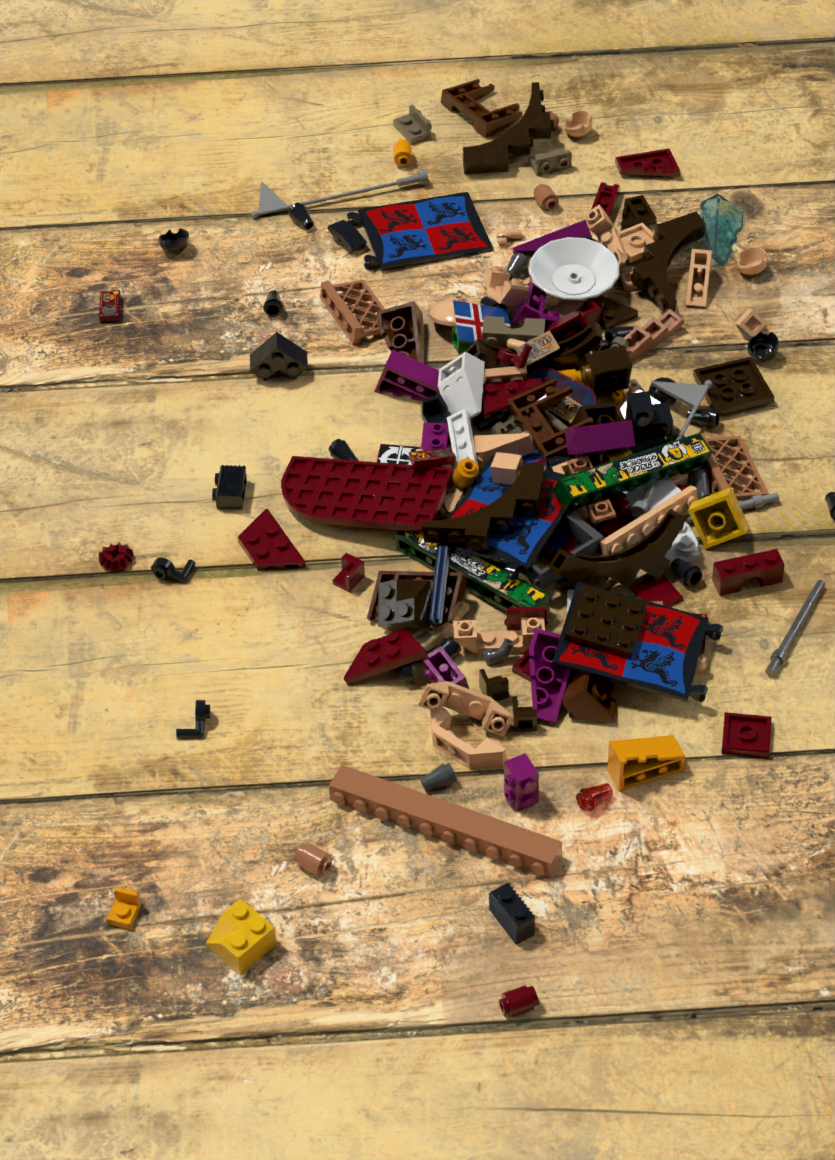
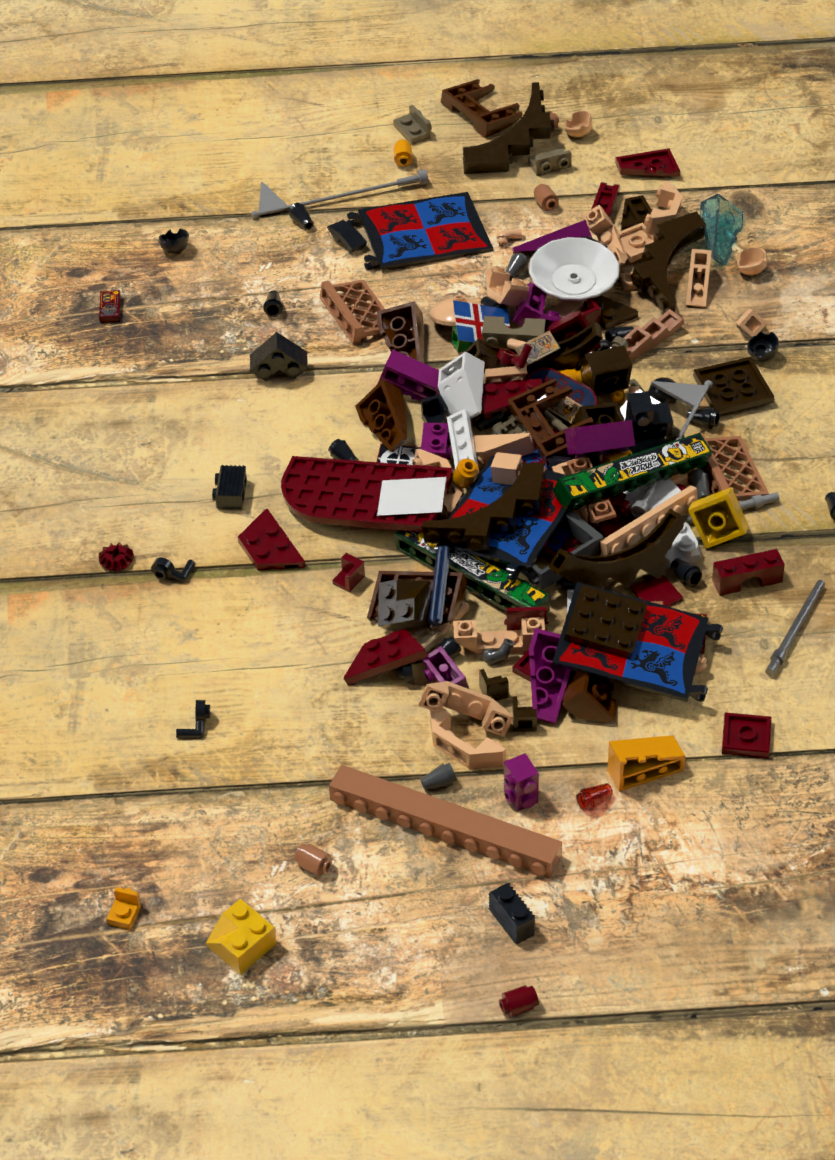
dark red tile [409,447,456,469] -> none
none -> reddish brown wedge [355,380,407,452]
none -> white sticker [377,477,446,516]
none -> light nougat slope [644,180,683,234]

